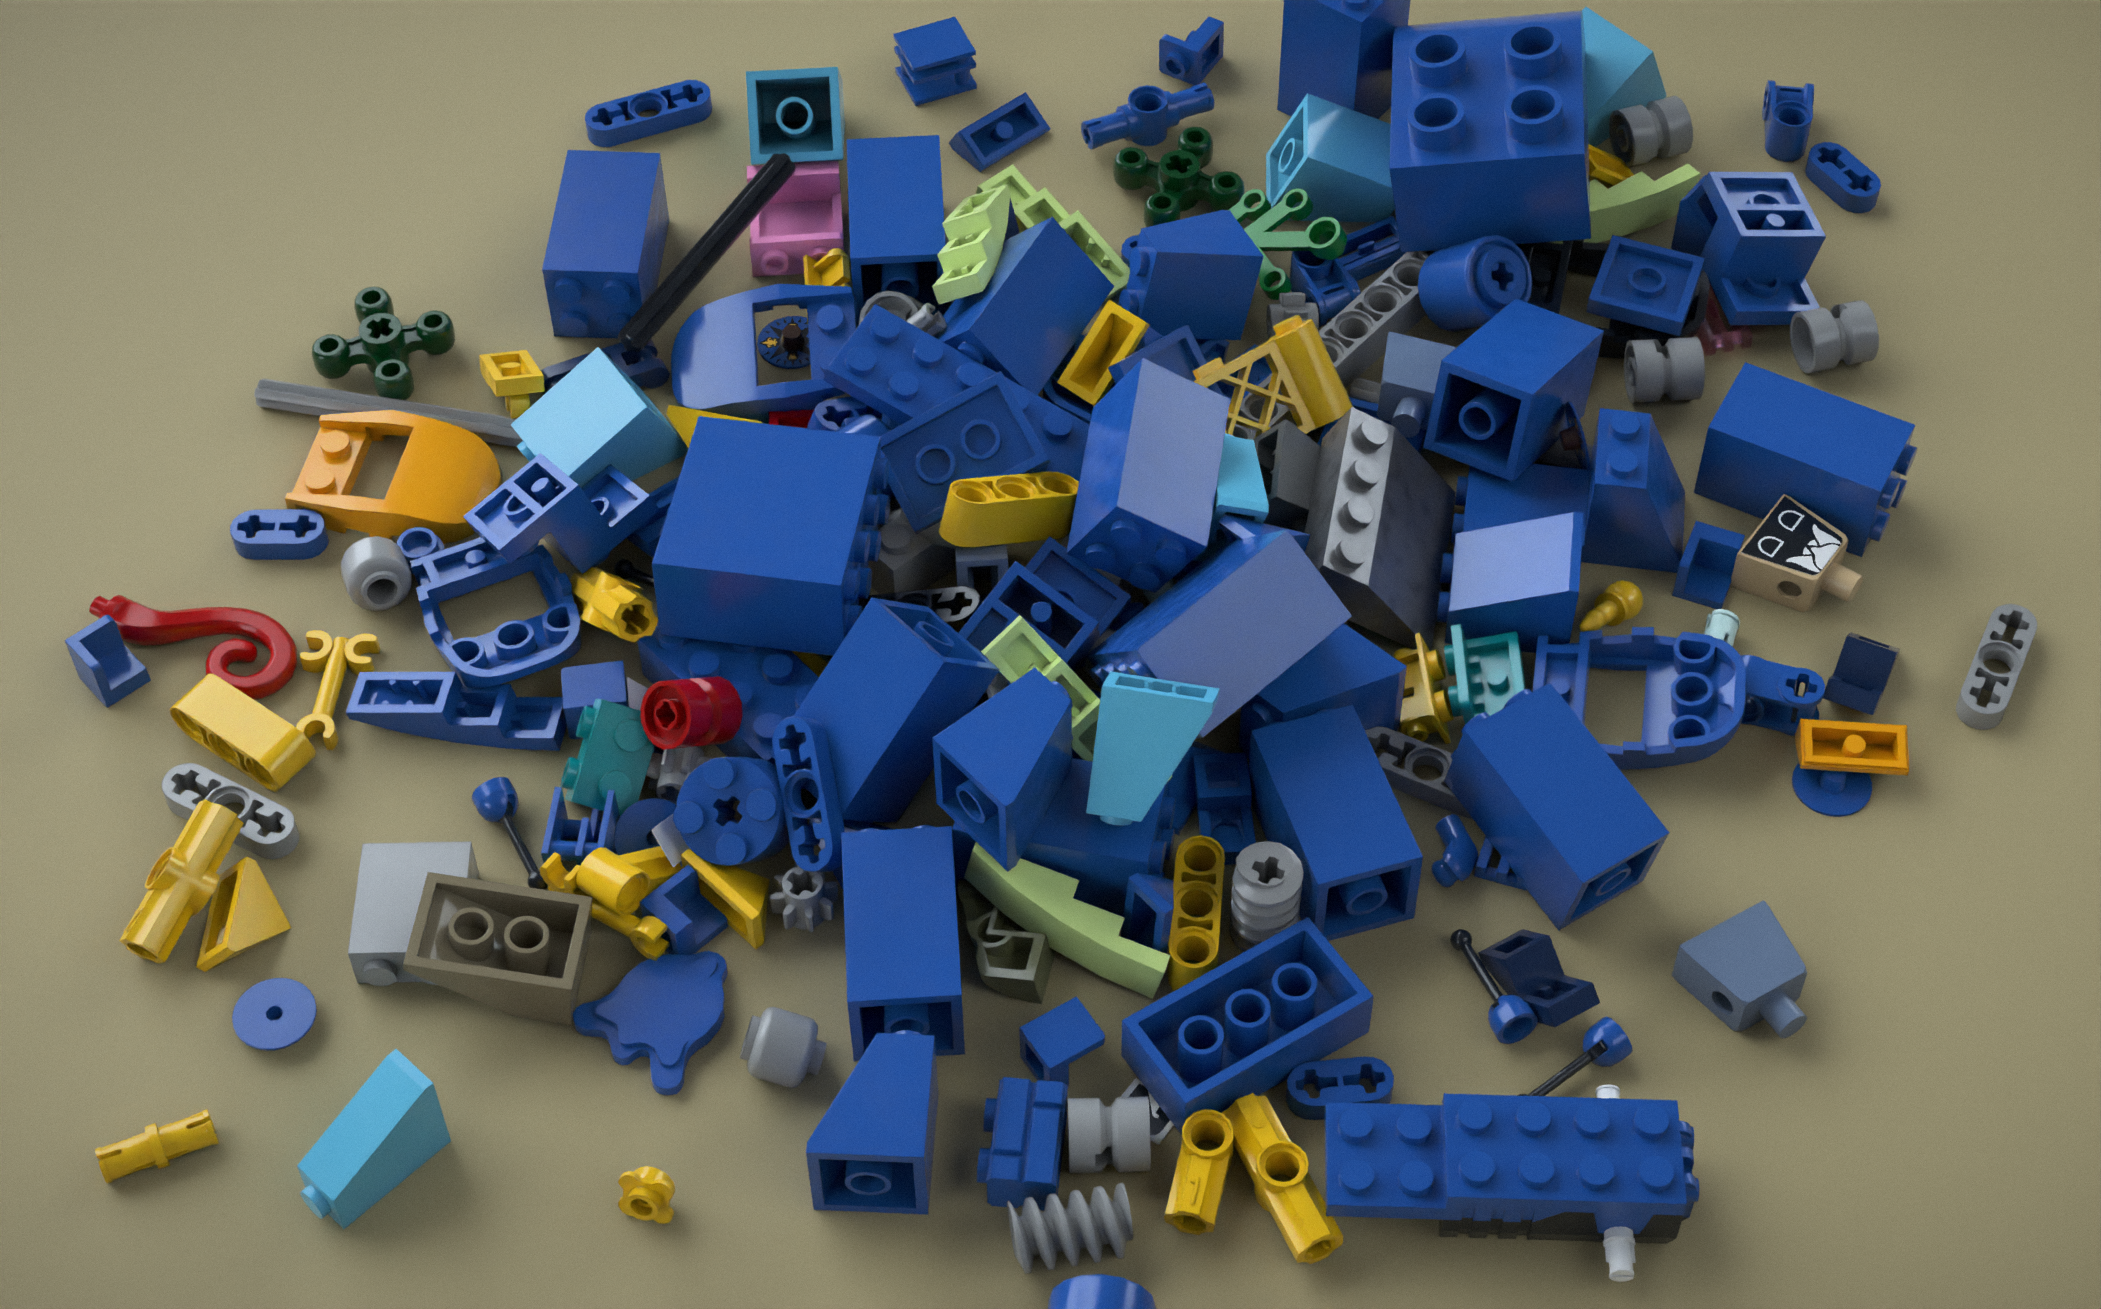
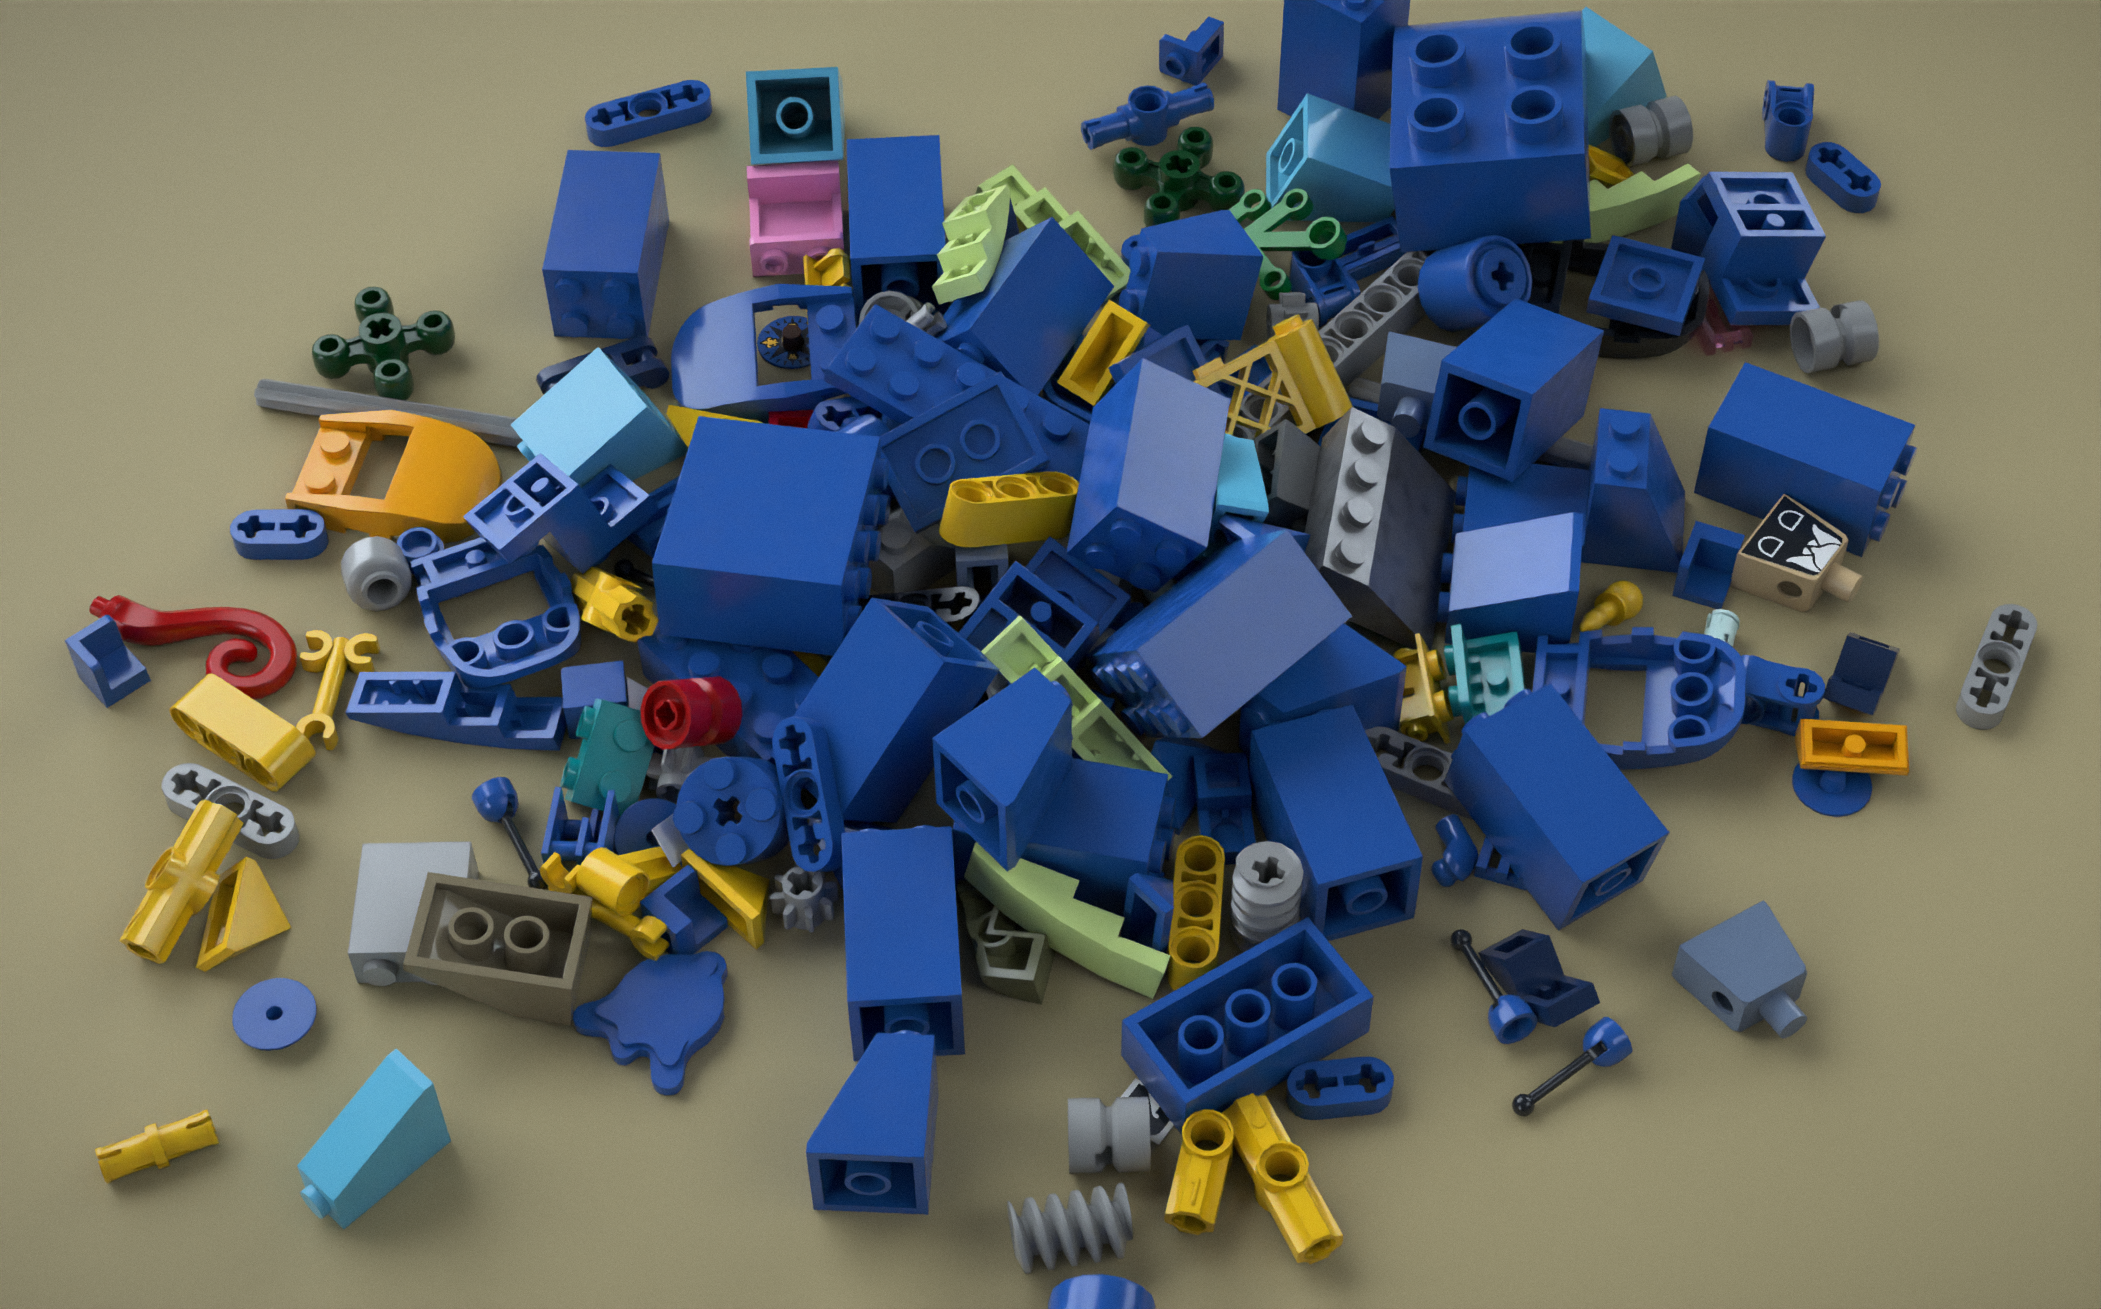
yellow plate [479,350,545,418] -> none
black axle [618,153,796,352] -> none
yellow plate [618,1166,675,1224] -> none
light grey head [740,1007,827,1088] -> none
blue piece [893,17,977,106] -> none
blue slope [949,92,1051,172] -> none
blue brick [977,1077,1068,1211] -> none
blue panel [1019,996,1105,1088] -> none
medium azure slope [1086,671,1220,826] -> none
blue piece [1324,1084,1699,1282] -> none
piece [1559,401,1590,470] -> none
light grey wheel [1624,337,1705,403] -> none

